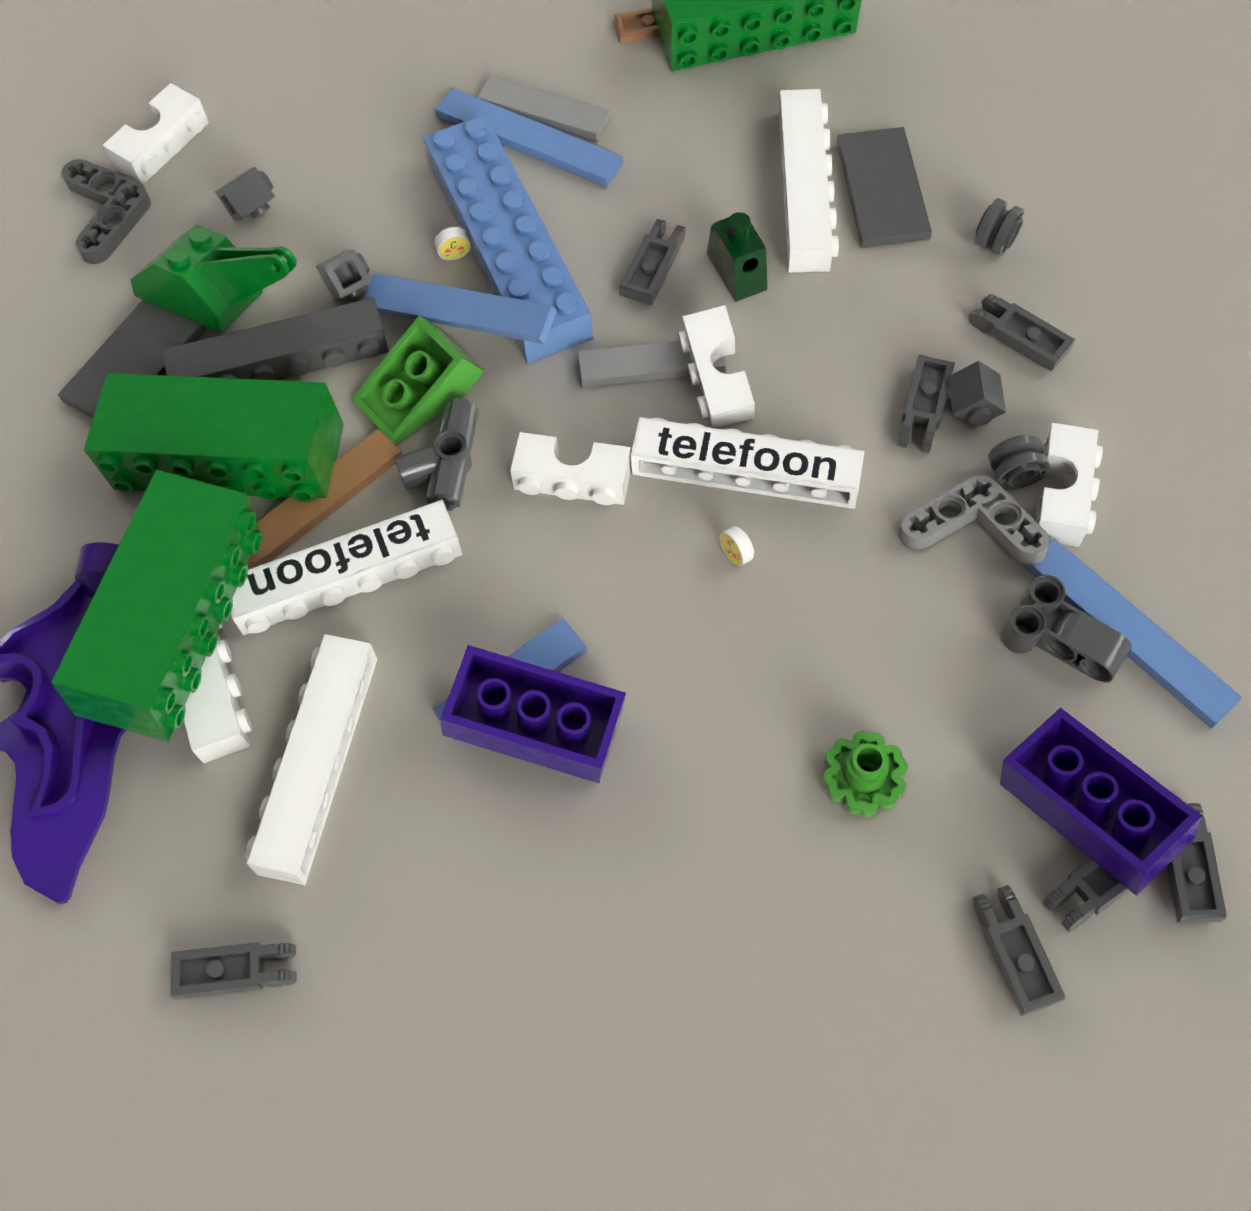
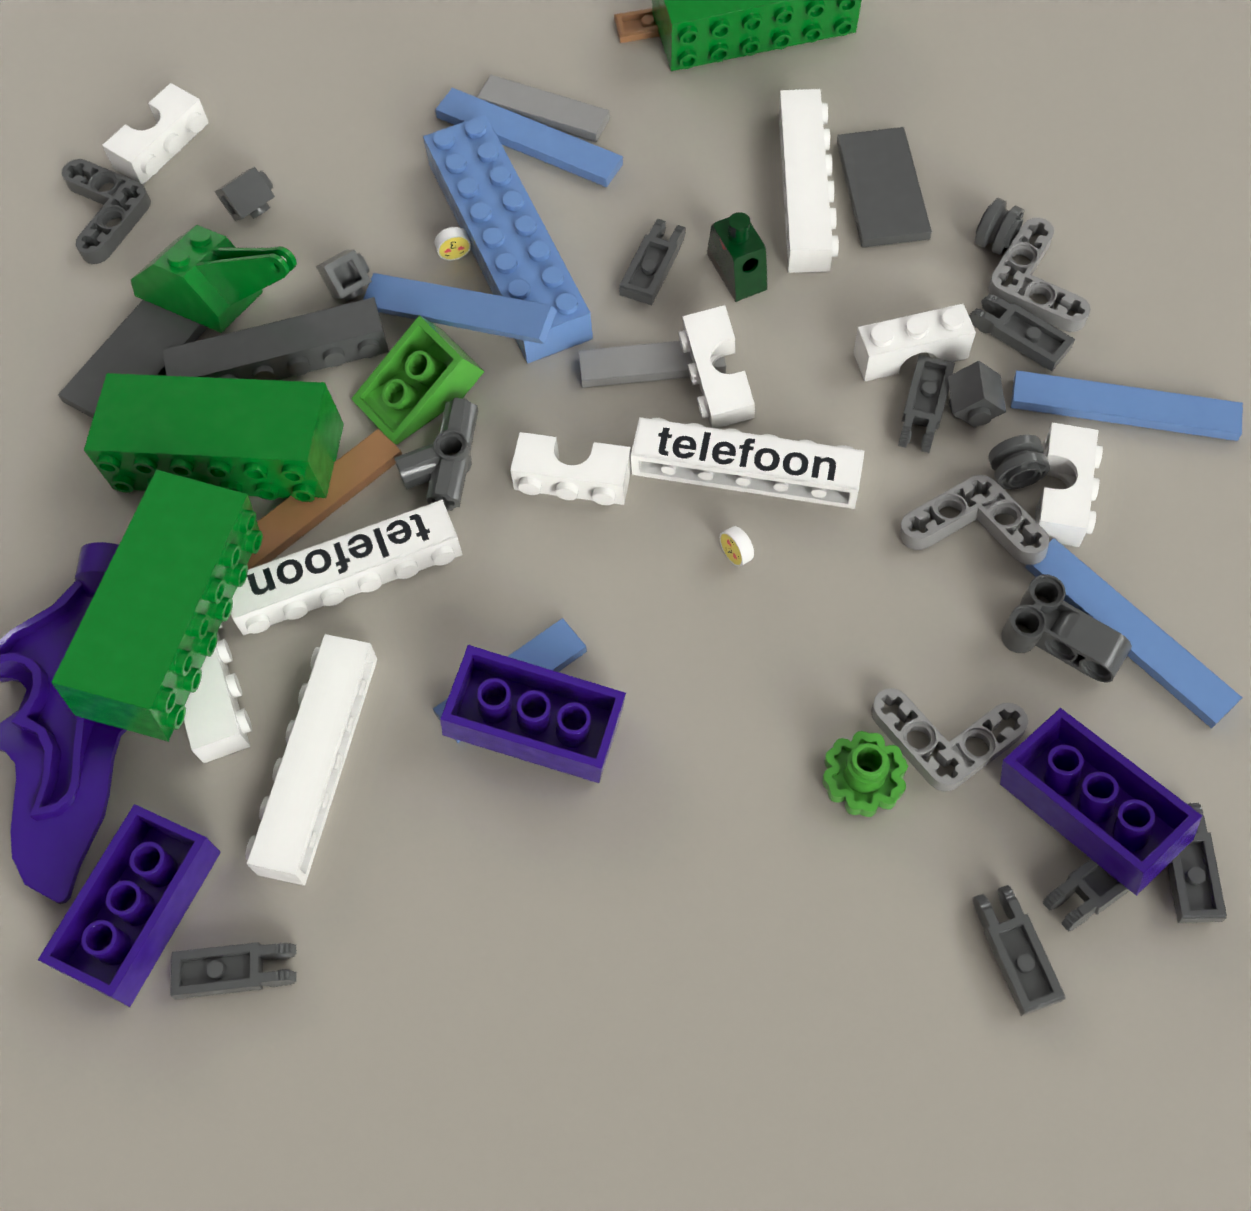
none -> dark purple brick [38,804,221,1007]
none -> white arch [853,304,976,382]
none -> light grey beam [871,688,1028,792]
none -> light grey beam [988,218,1091,332]
none -> medium blue tile [1011,370,1243,441]

